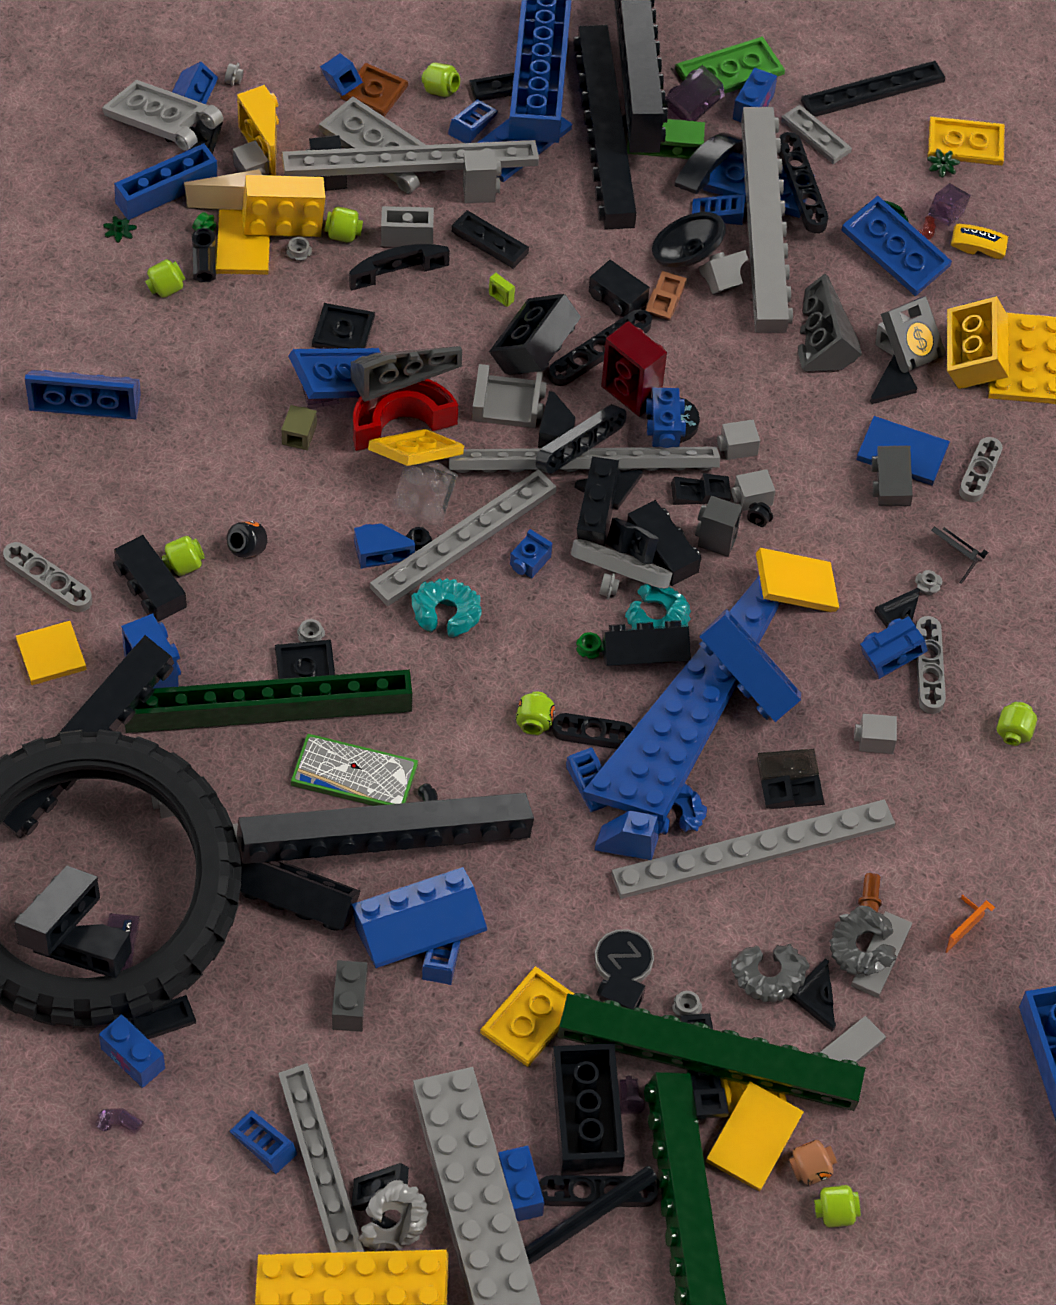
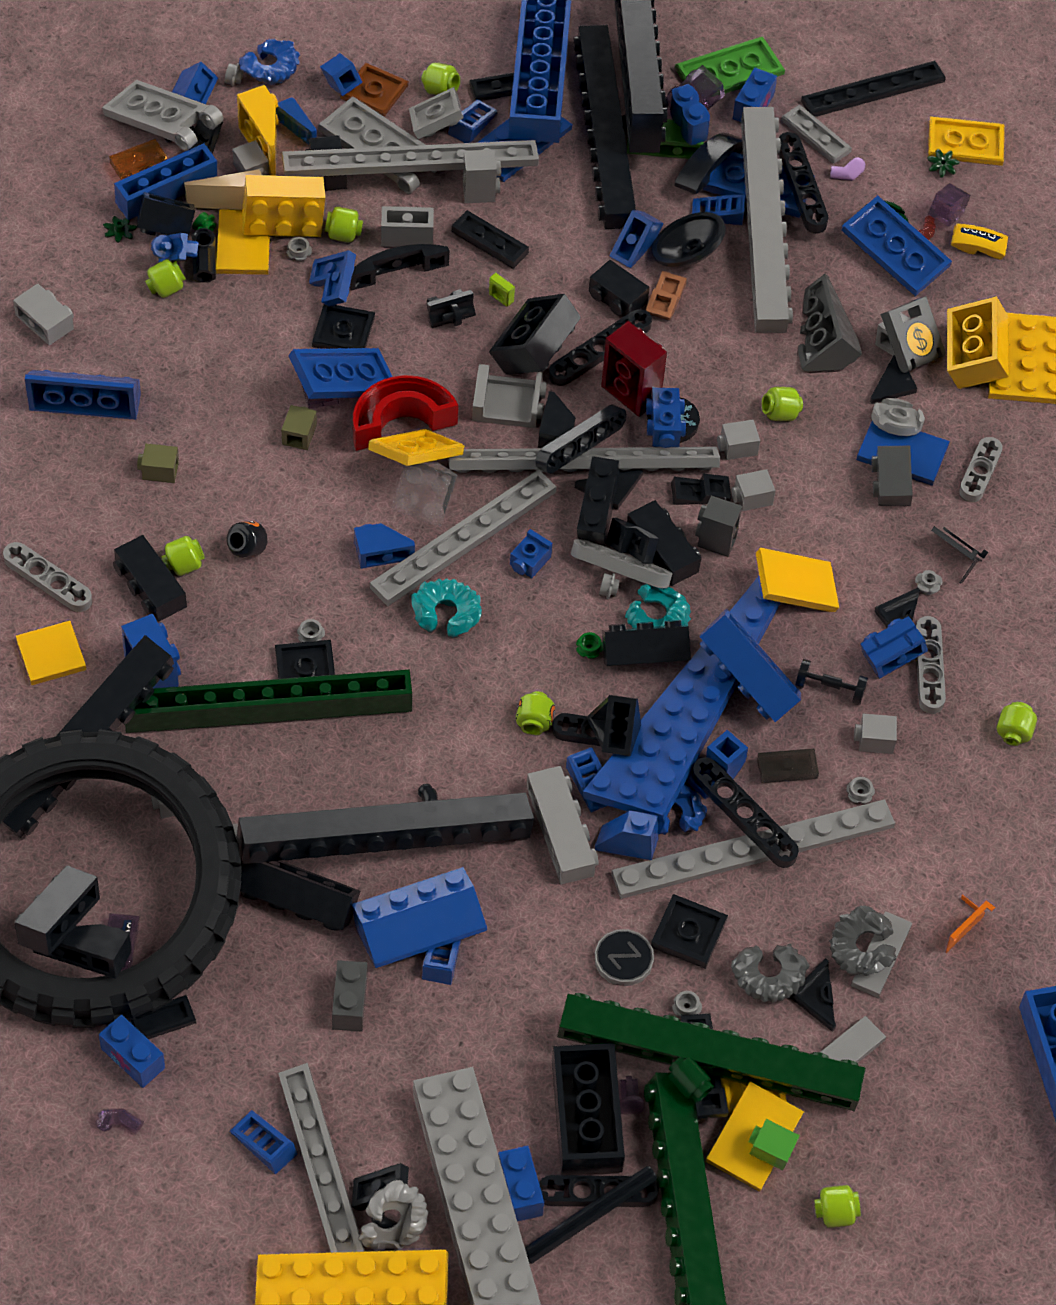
tile [291,733,418,806] -> none
dark grey wedge [351,346,462,402] -> none
black plate [406,527,432,551] -> none
yellow tile [480,966,574,1067] -> none
black brick [596,971,646,1009] -> none
light grey brick [698,250,748,294] -> none
black plate [747,502,773,527] -> none
black slope [761,775,825,809] -> none
nougat head [789,1140,837,1186] -> none
dark orange axle [858,873,882,912] -> none
none -> light grey brick [13,283,74,346]
none -> clear orange plate [109,139,167,180]
none -> black brick [136,192,195,237]
none -> olive brick [137,443,179,483]
none -> blue hips [151,233,198,263]
none -> blue piece [239,39,300,85]
none -> blue slope [276,97,317,145]
none -> blue plate [309,250,356,306]
none -> light grey plate [409,87,464,140]
none -> black hips [427,289,476,328]
none -> light grey brick [526,766,599,885]
none -> black slope [586,695,641,756]
none -> blue slope [609,210,664,268]
none -> black plate [651,894,728,969]
none -> dark green brick [668,1057,714,1103]
none -> blue brick [670,84,710,145]
none -> blue brick [686,730,748,799]
none -> black beam [692,757,799,868]
none -> bright green brick [748,1119,800,1171]
none -> lime head [762,387,803,421]
none -> black wheel [795,659,868,705]
none -> lavender arm [830,158,865,181]
none -> light grey plate [846,777,875,804]
none -> light grey tile [871,398,925,436]

